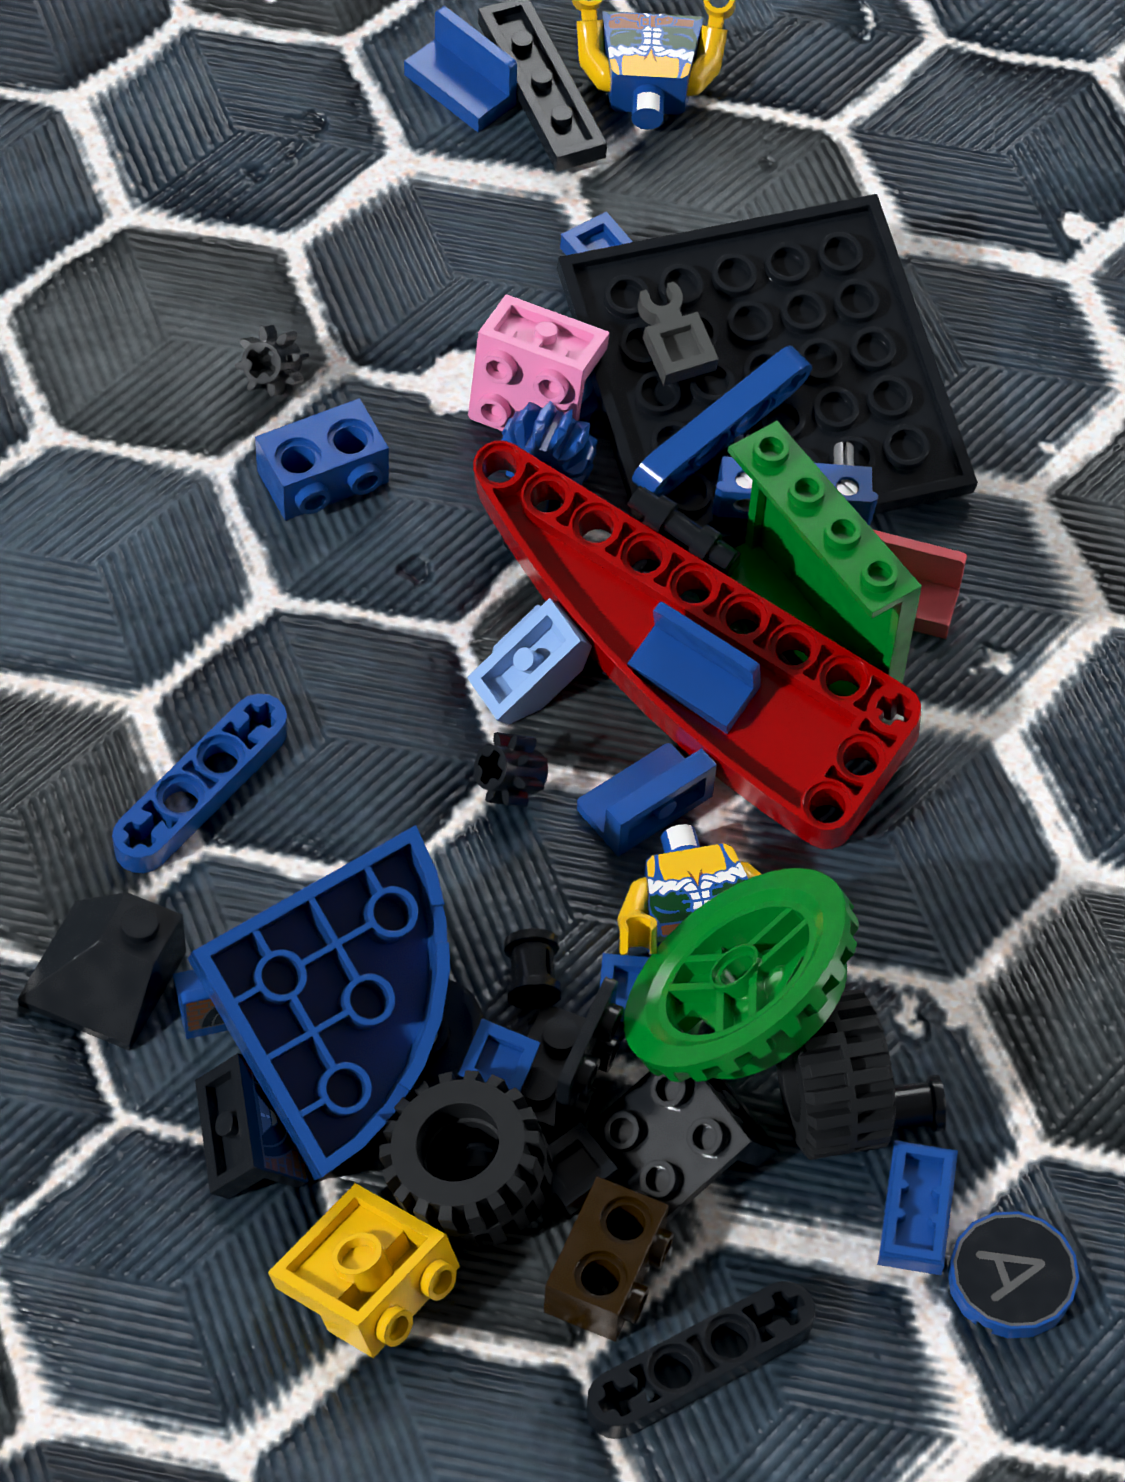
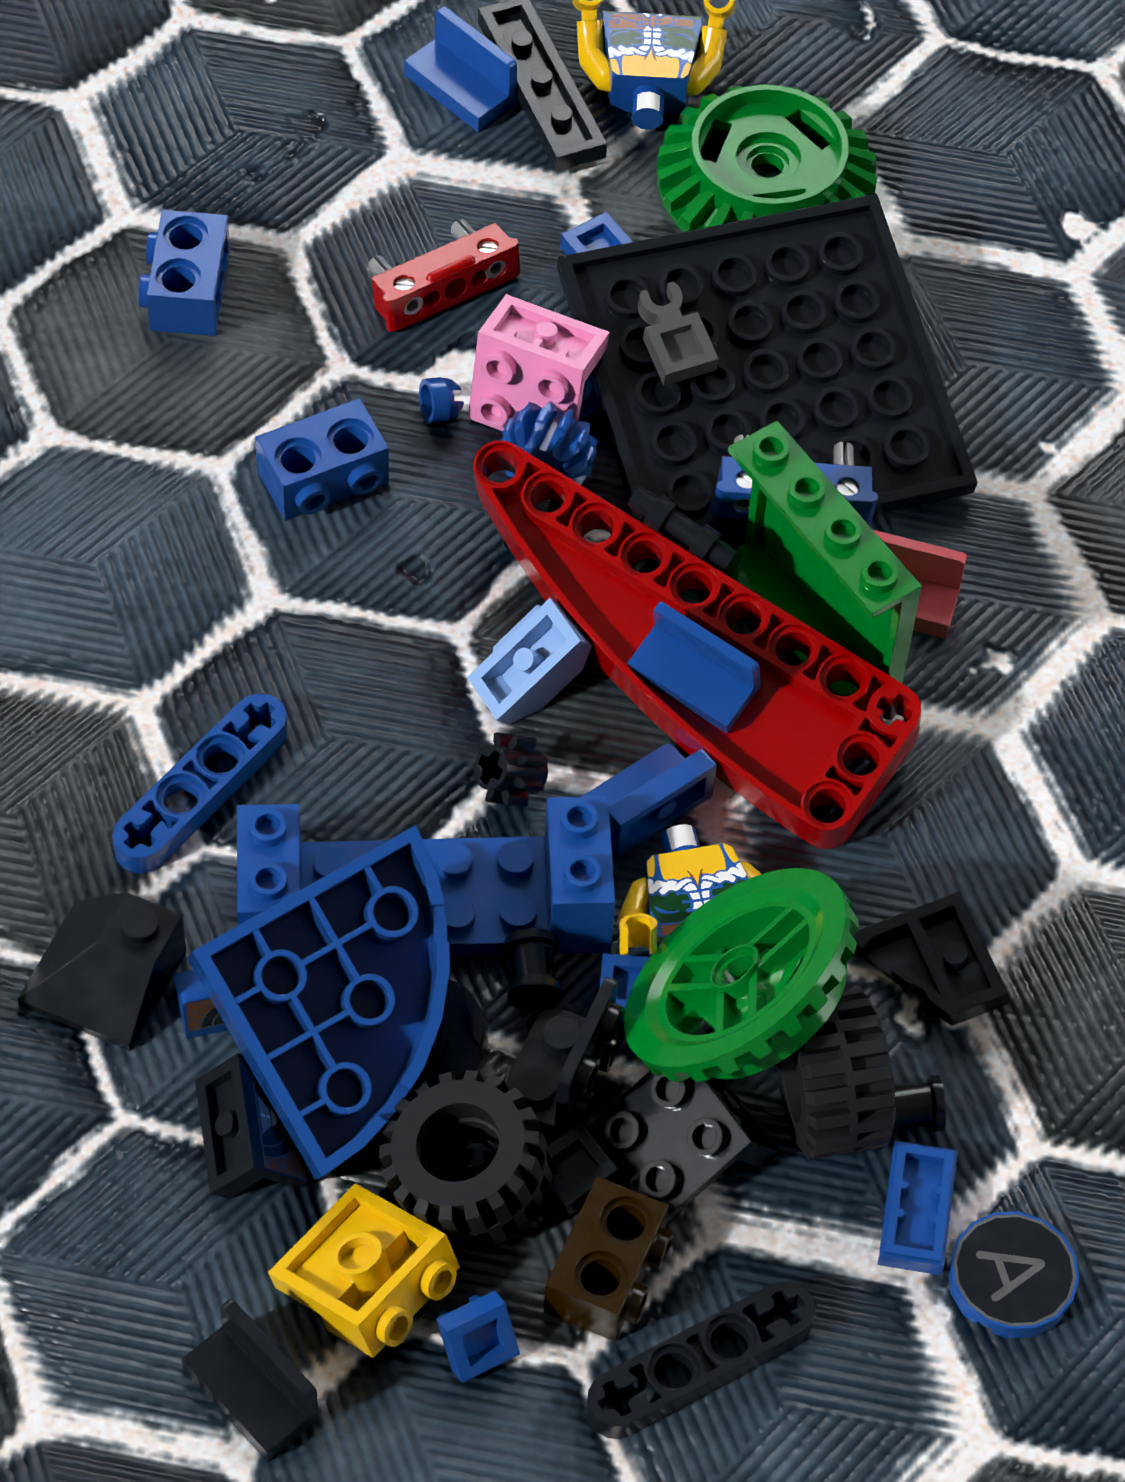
black gear [235,325,310,397] -> none
blue tile [457,1019,541,1092] -> none
blue beam [632,345,812,497] -> none
none -> blue brick [138,210,230,336]
none -> black panel [181,1298,319,1462]
none -> blue plate [237,796,615,957]
none -> red piece [368,219,521,332]
none -> blue hinge [419,377,464,424]
none -> blue tile [436,1290,520,1383]
none -> green gear [657,84,877,232]
none -> black wing [853,891,1009,1026]

